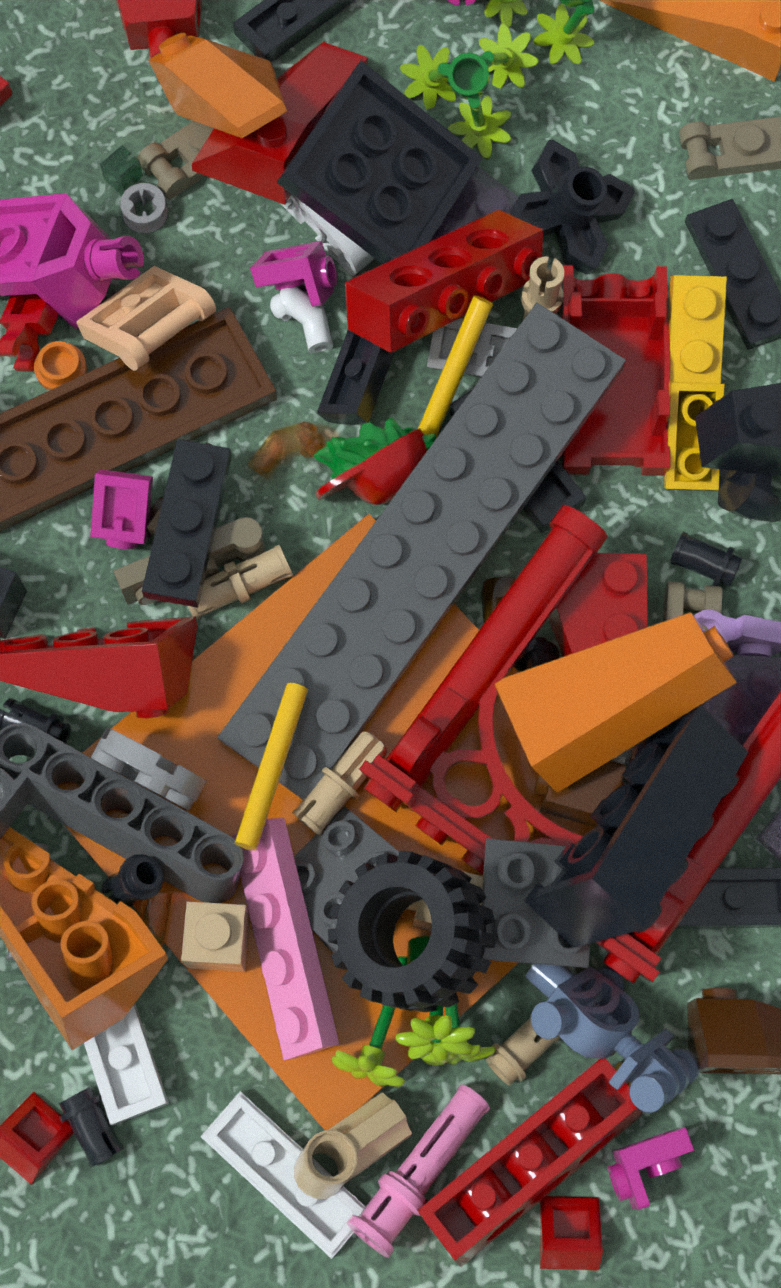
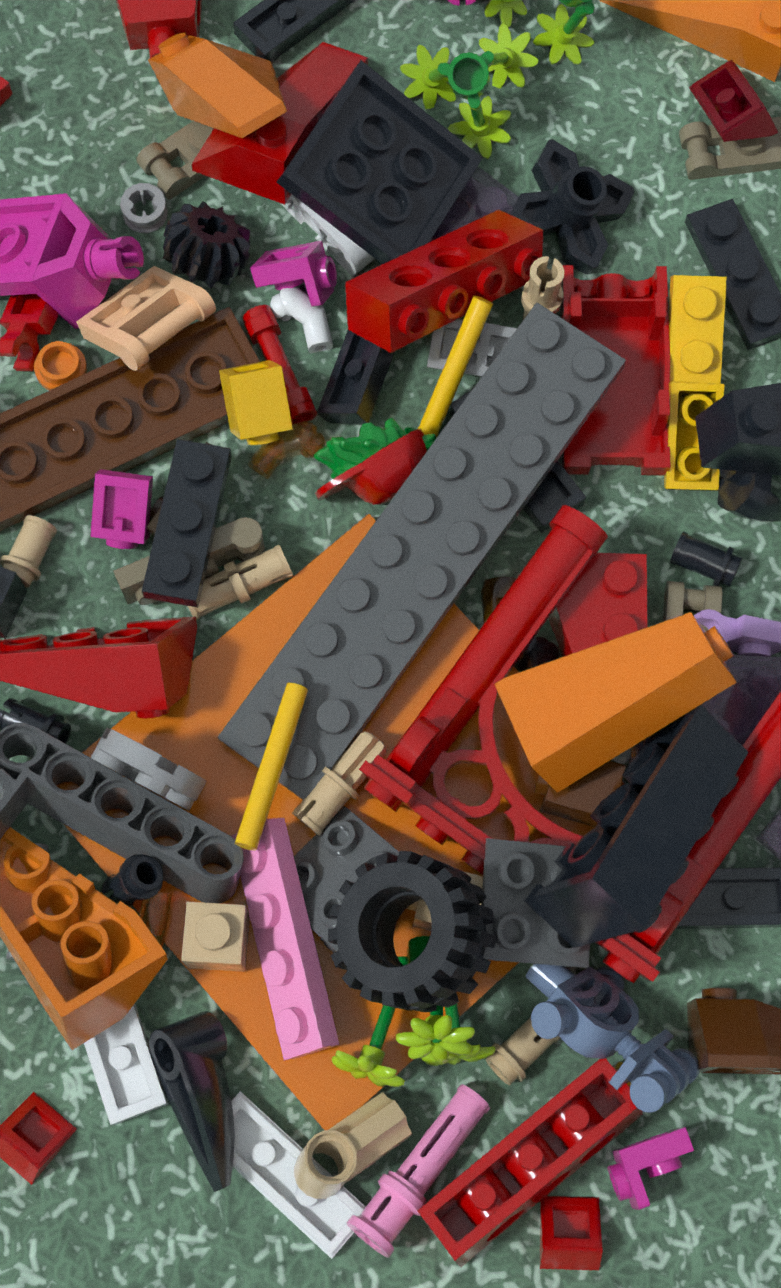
black pin [59,1086,125,1168] -> none
clear green piece [100,145,143,195] -> none
none -> tan pin [0,515,57,588]
none -> black piece [149,1011,235,1192]
none -> black gear [163,201,251,289]
none -> yellow brick [219,360,293,445]
none -> red bar [242,305,317,427]
none -> dark red slope [689,60,779,142]

